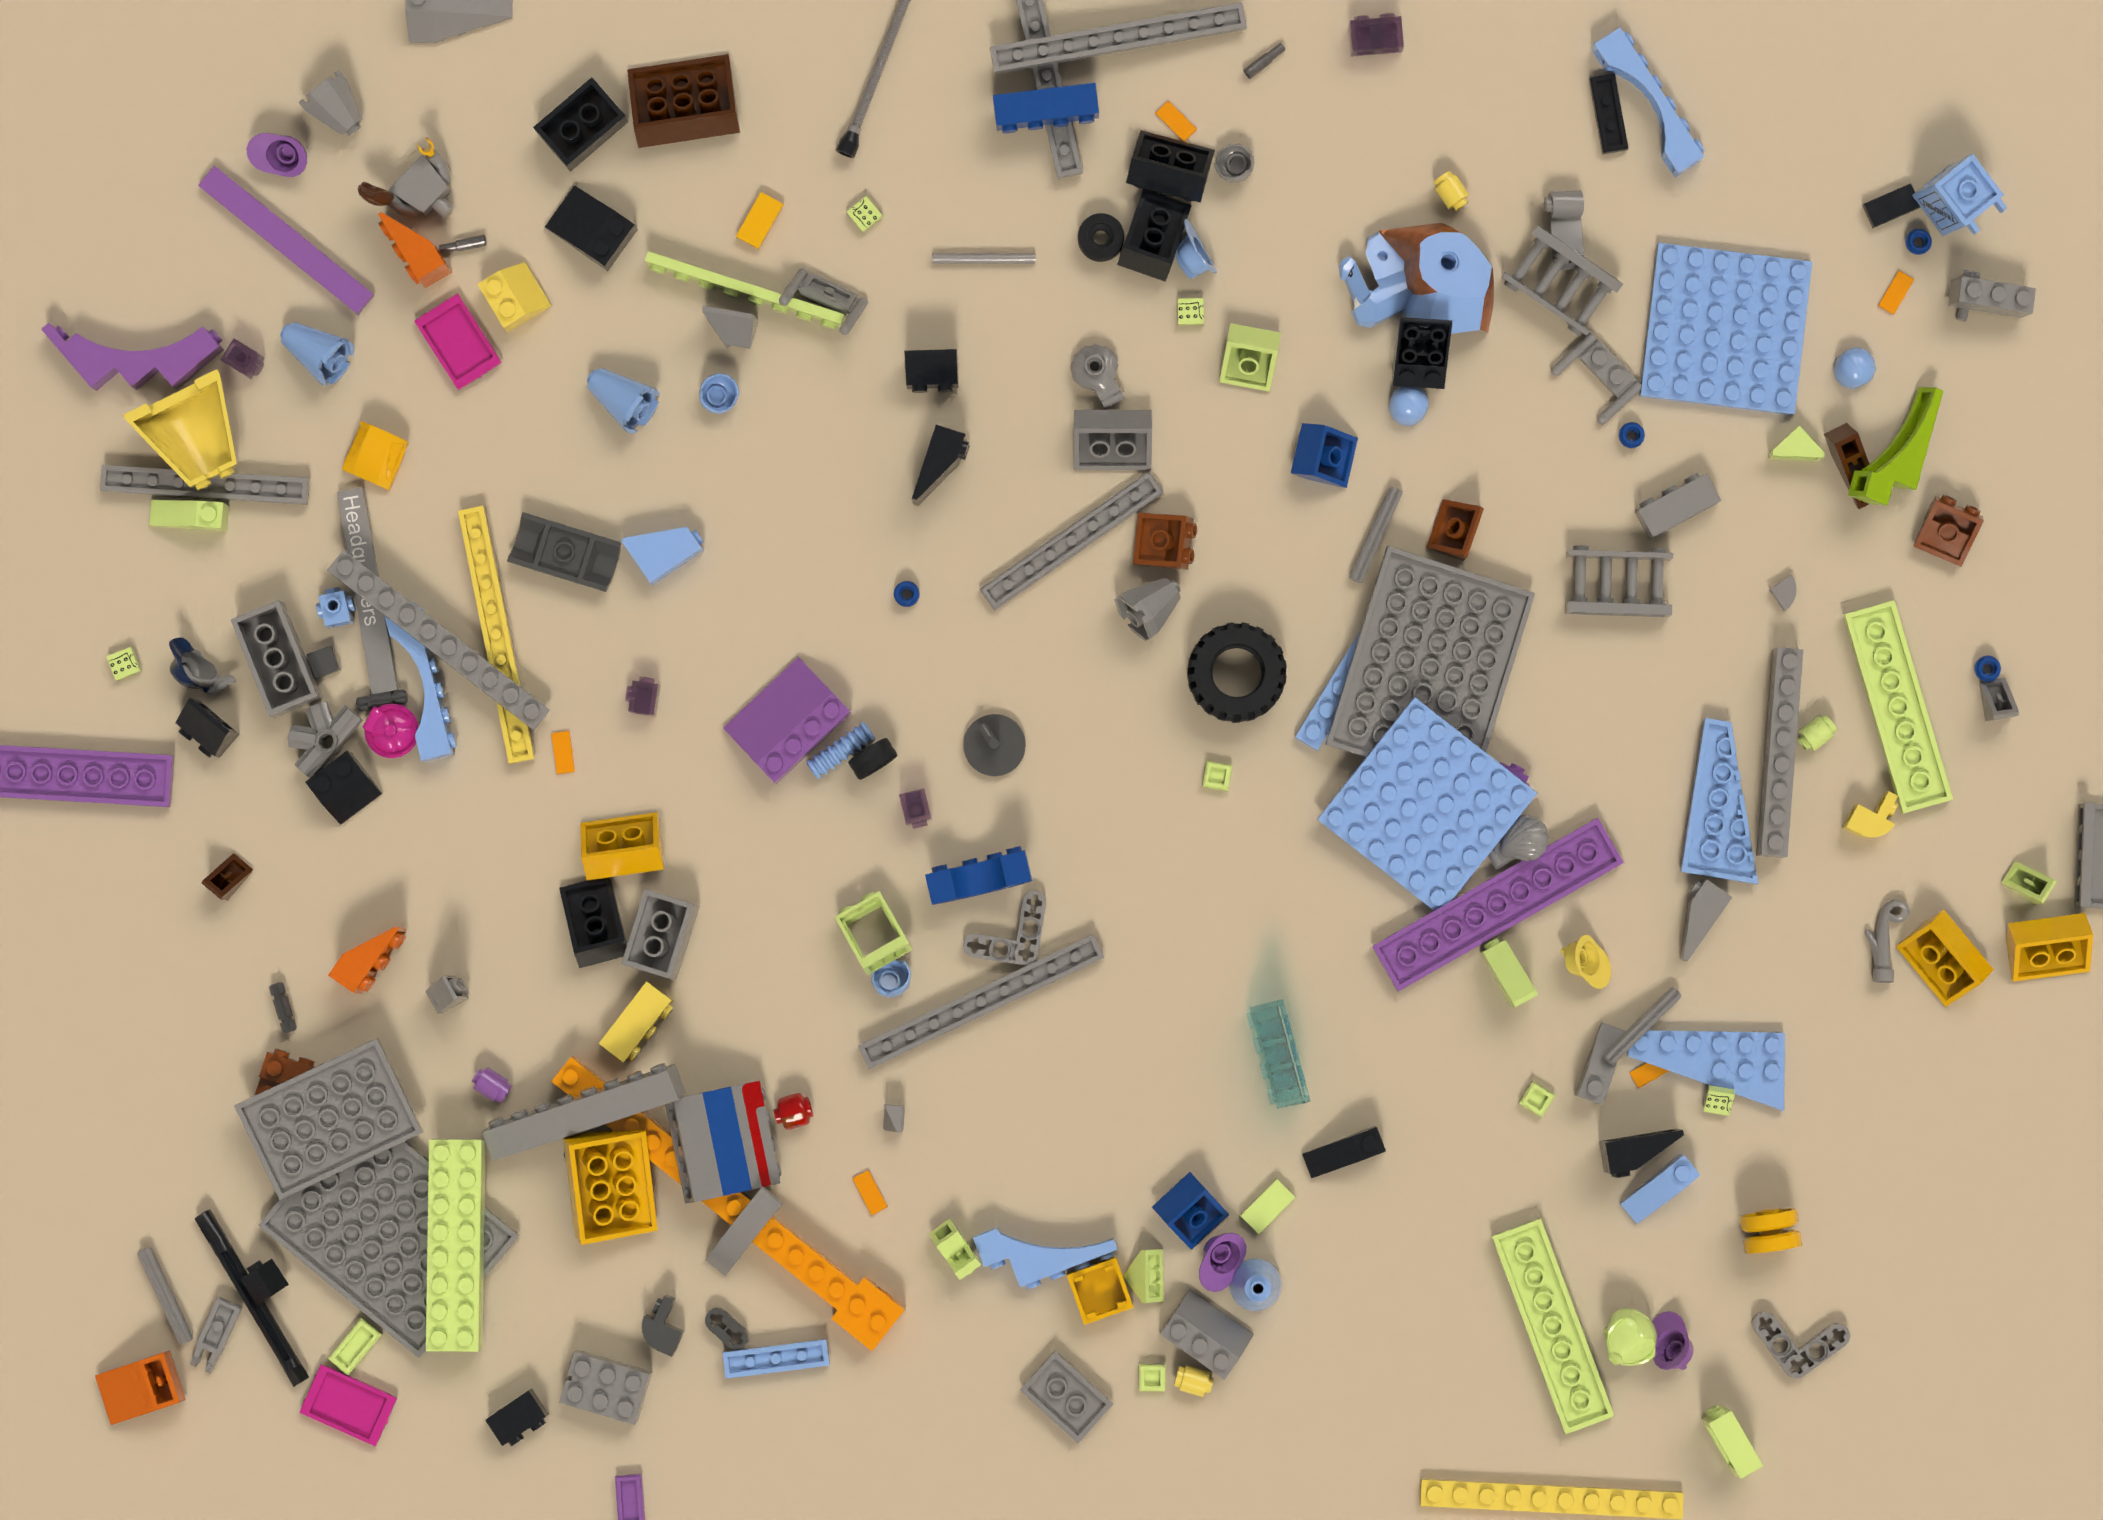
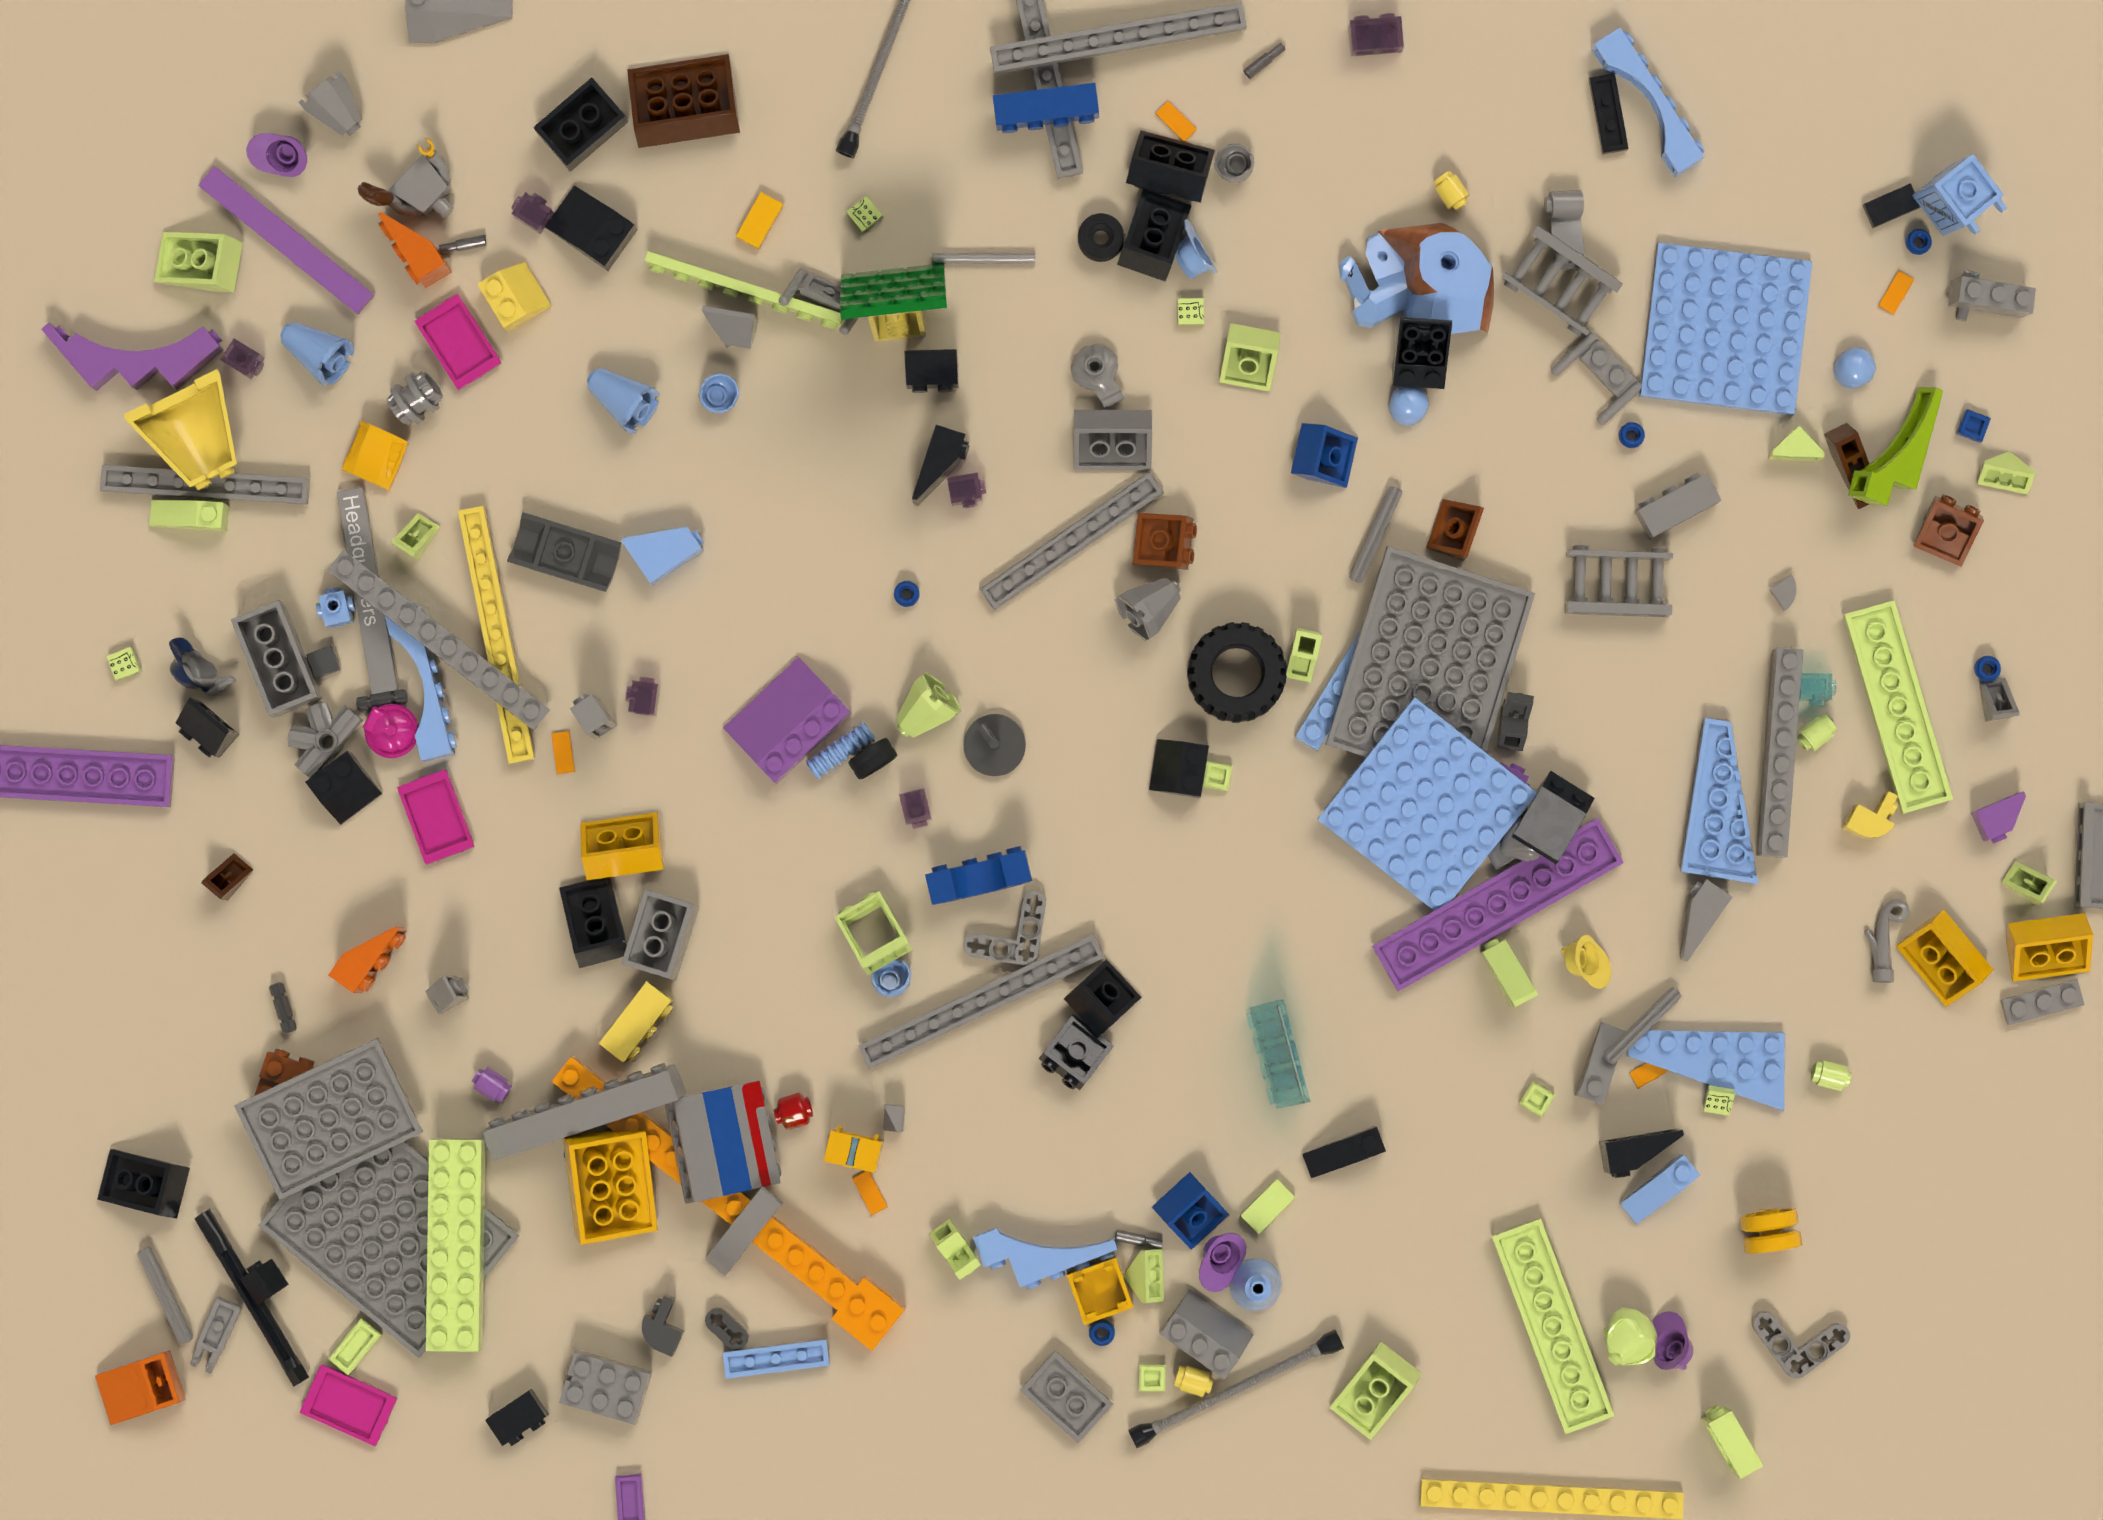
none -> black slope [97,1149,190,1219]
none -> yellowish green slope [154,232,243,292]
none -> light grey piece [387,371,443,425]
none -> yellowish green slope [392,513,440,561]
none -> dark pink piece [397,769,475,865]
none -> clear purple brick [511,192,554,234]
none -> light grey brick [570,694,617,740]
none -> yellow container [824,1125,884,1173]
none -> green piece [840,264,947,341]
none -> yellowish green cone [896,672,962,738]
none -> clear purple brick [947,472,987,508]
none -> plate [1039,1014,1114,1090]
none -> black slope [1064,959,1142,1037]
none -> blue plate [1089,1319,1115,1346]
none -> flat silver pin [1115,1229,1163,1249]
none -> light grey hose [1128,1330,1344,1448]
none -> black slope [1149,739,1209,798]
none -> yellowish green brick [1286,628,1322,683]
none -> yellowish green slope [1329,1341,1422,1440]
none -> dark grey brick [1497,692,1534,751]
none -> slope [1512,771,1595,864]
none -> clear light blue brick [1800,673,1836,706]
none -> yellowish green brick [1810,1060,1851,1091]
none -> blue tile [1956,409,1991,443]
none -> medium lavender slope [1971,791,2026,844]
none -> yellowish green slope [1977,451,2035,495]
none -> light grey plate [2000,980,2085,1025]

